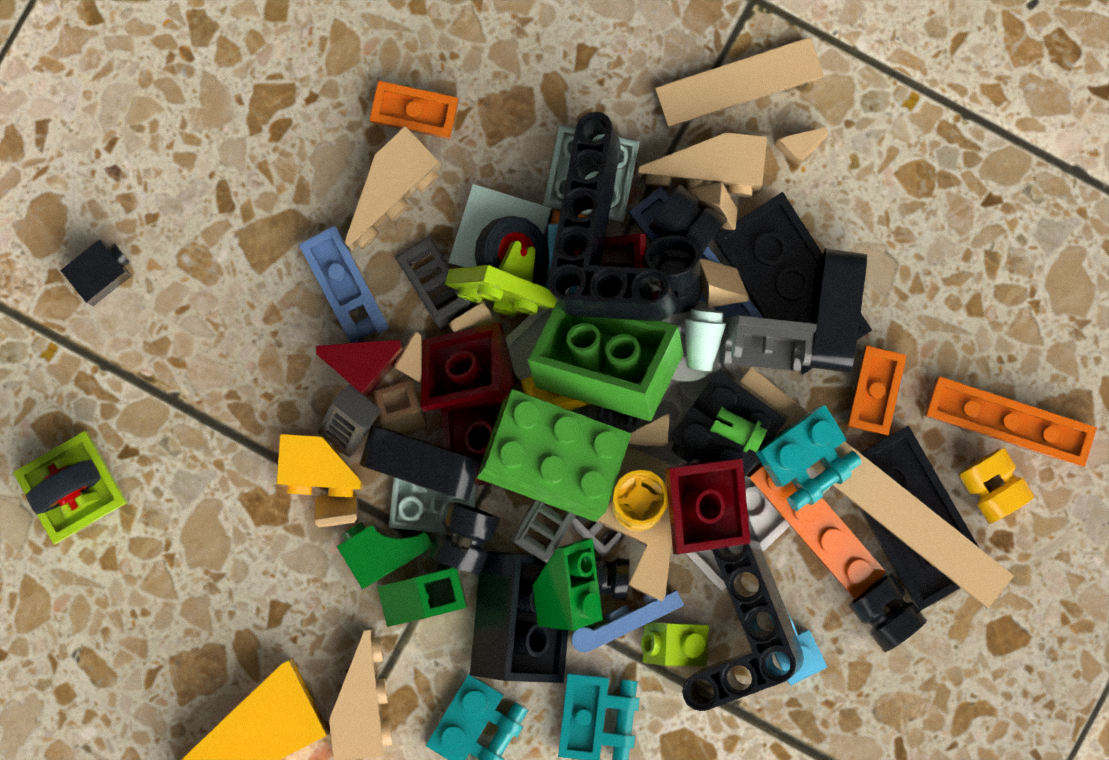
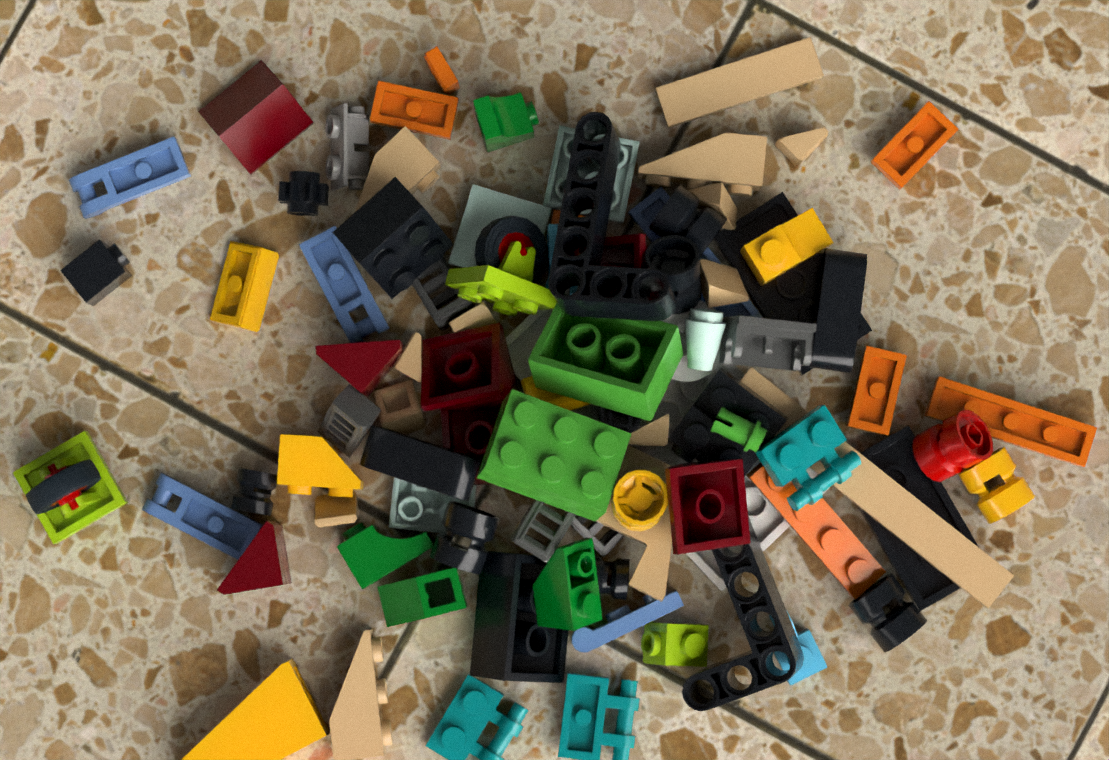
none -> medium blue plate [69,136,191,219]
none -> medium blue plate [142,472,263,560]
none -> dark red slope [198,60,314,175]
none -> yellow slope [209,241,279,332]
none -> dark red slope [217,521,292,595]
none -> black wheel [231,468,277,516]
none -> black gear [278,171,329,216]
none -> light grey hinge [325,103,369,191]
none -> black brick [332,177,454,299]
none -> orange tile [424,46,460,95]
none -> green arch [473,92,539,152]
none -> yellow arch [740,208,833,286]
none -> orange plate [870,101,958,190]
none -> red wheel [913,409,993,482]

